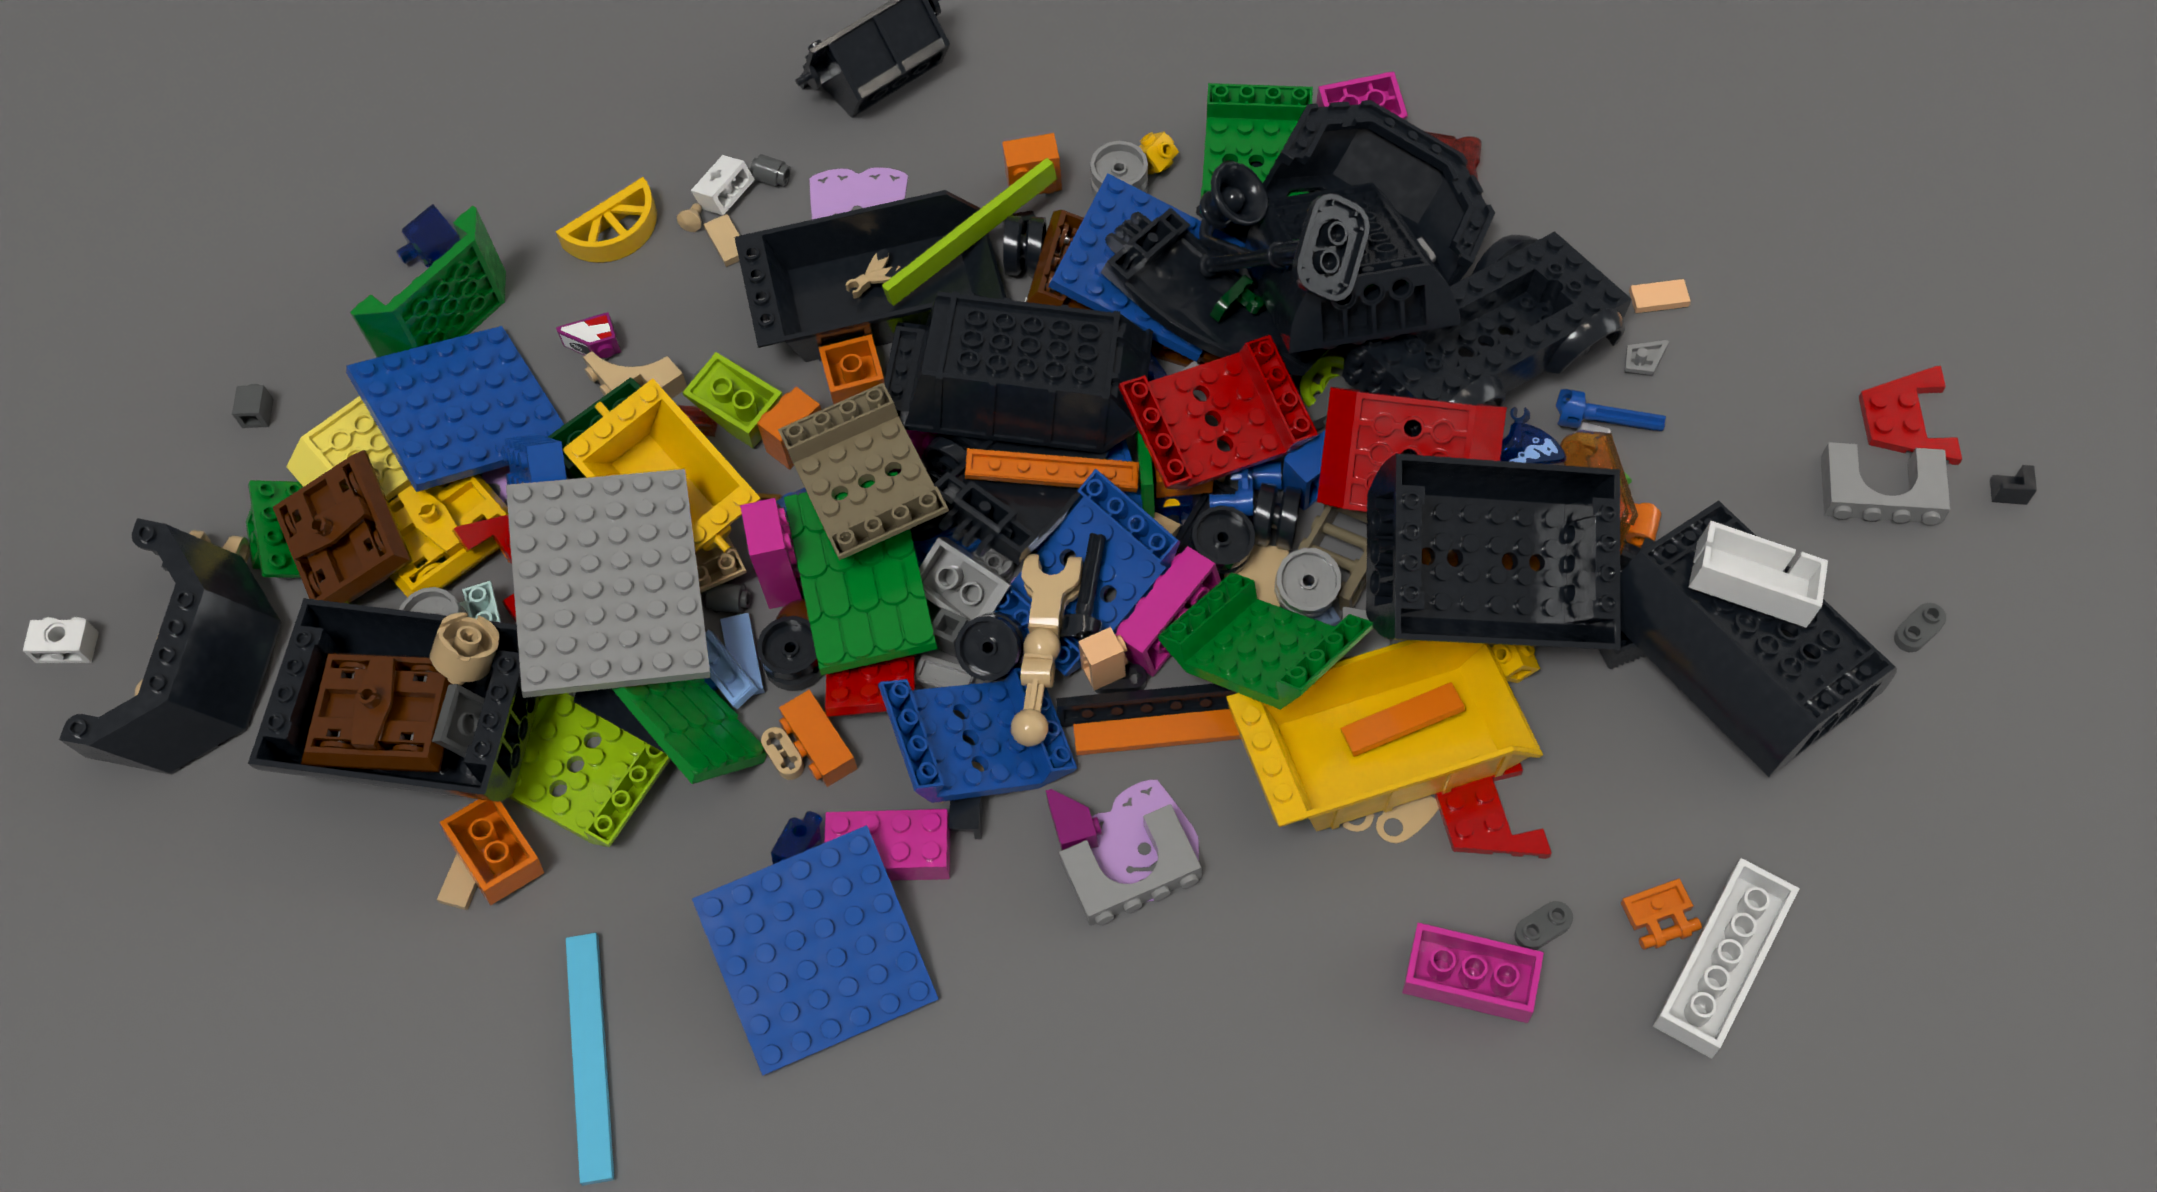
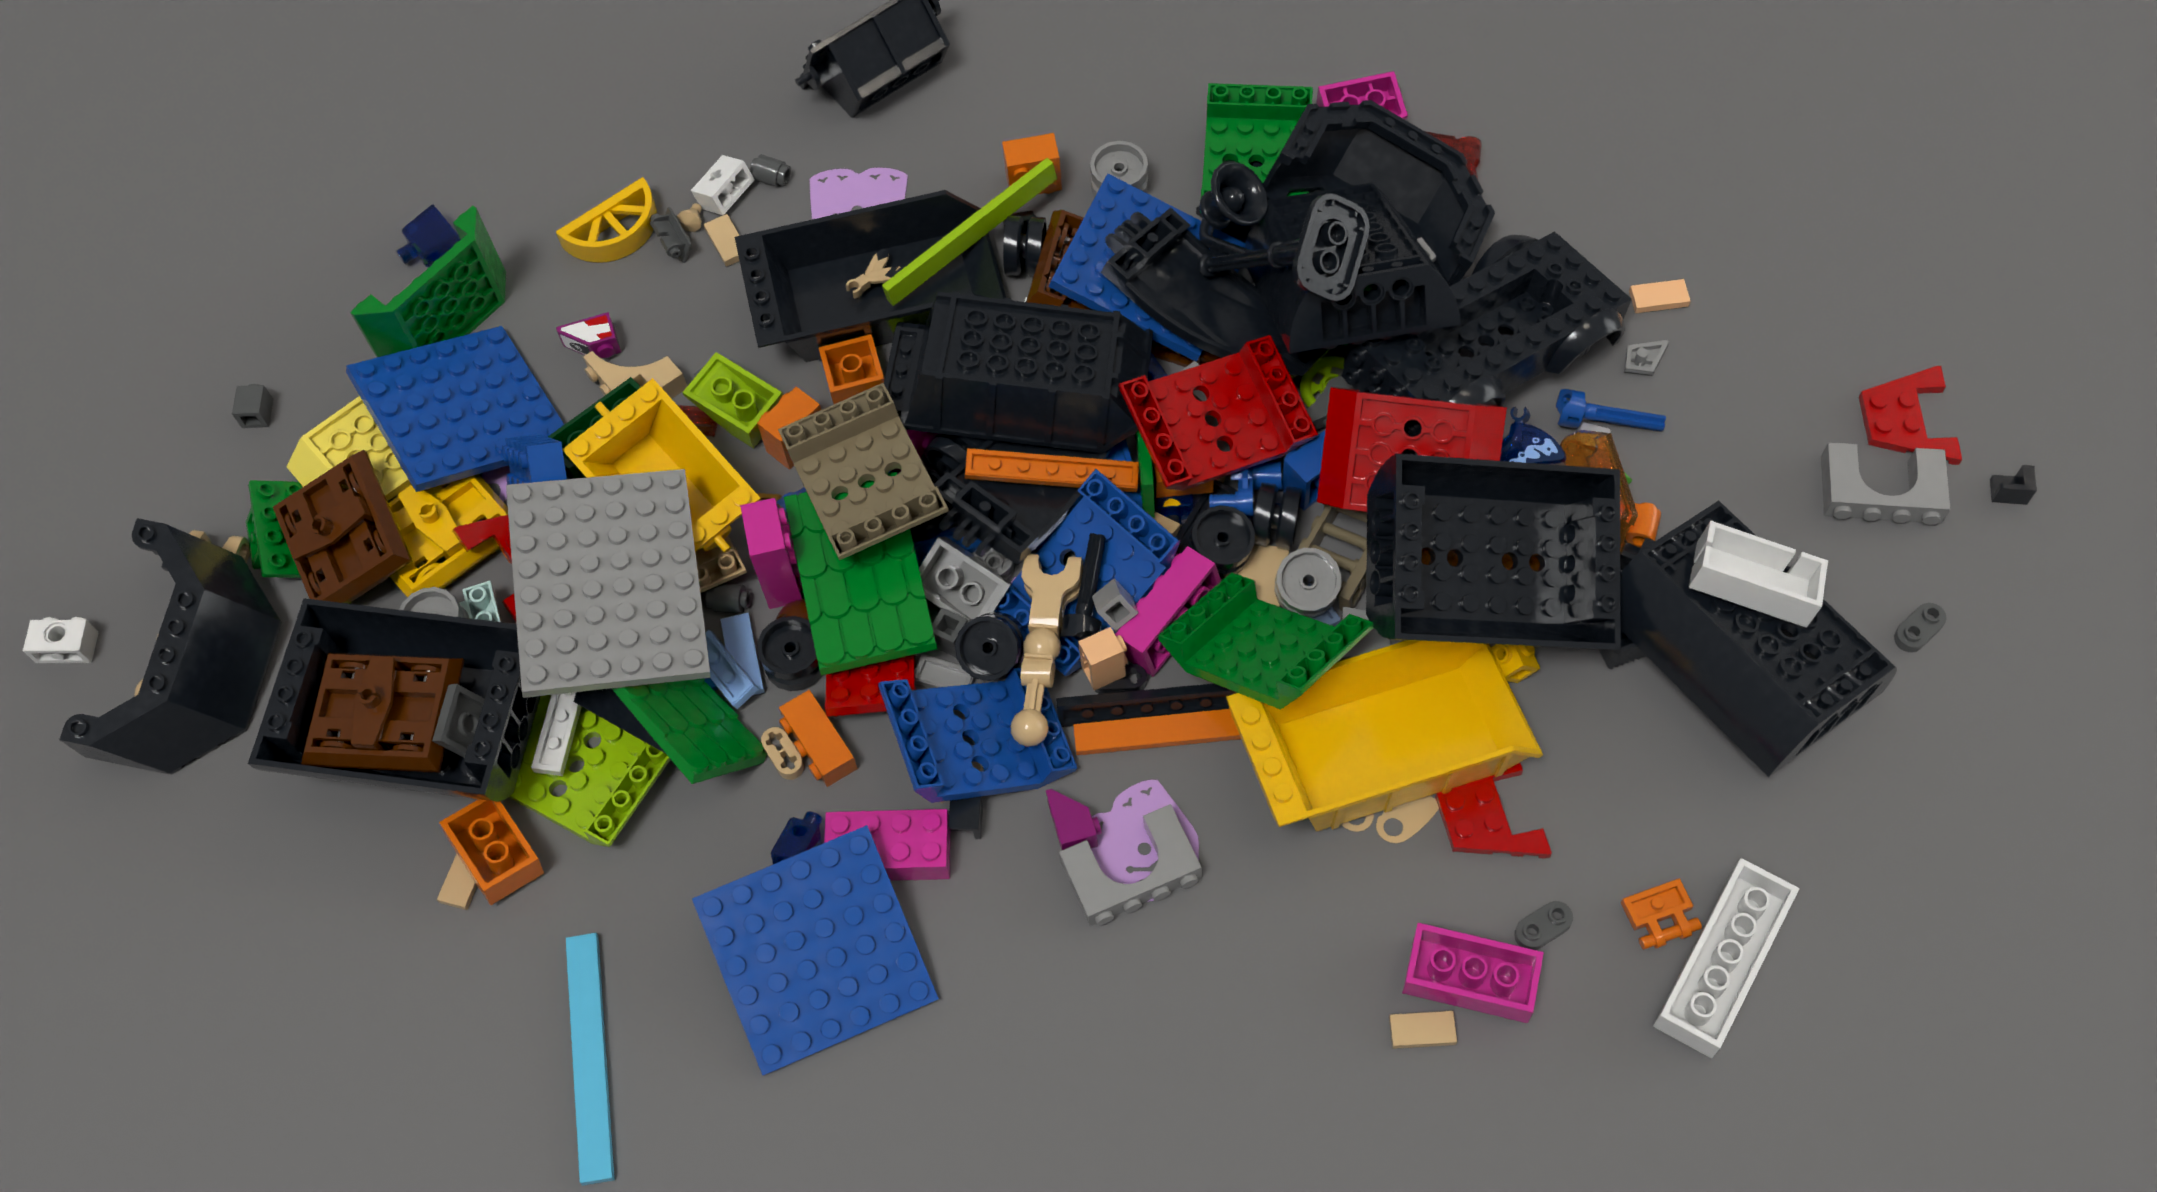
tan brick [429,612,499,685] -> none
yellow brick [1139,131,1179,174] -> none
dark green piece [1210,275,1264,323] -> none
orange tile [1341,682,1465,757] -> none
none -> white plate [531,692,582,776]
none -> dark grey hinge [650,207,691,263]
none -> light grey brick [1092,578,1138,631]
none -> tan tile [1389,1011,1457,1049]

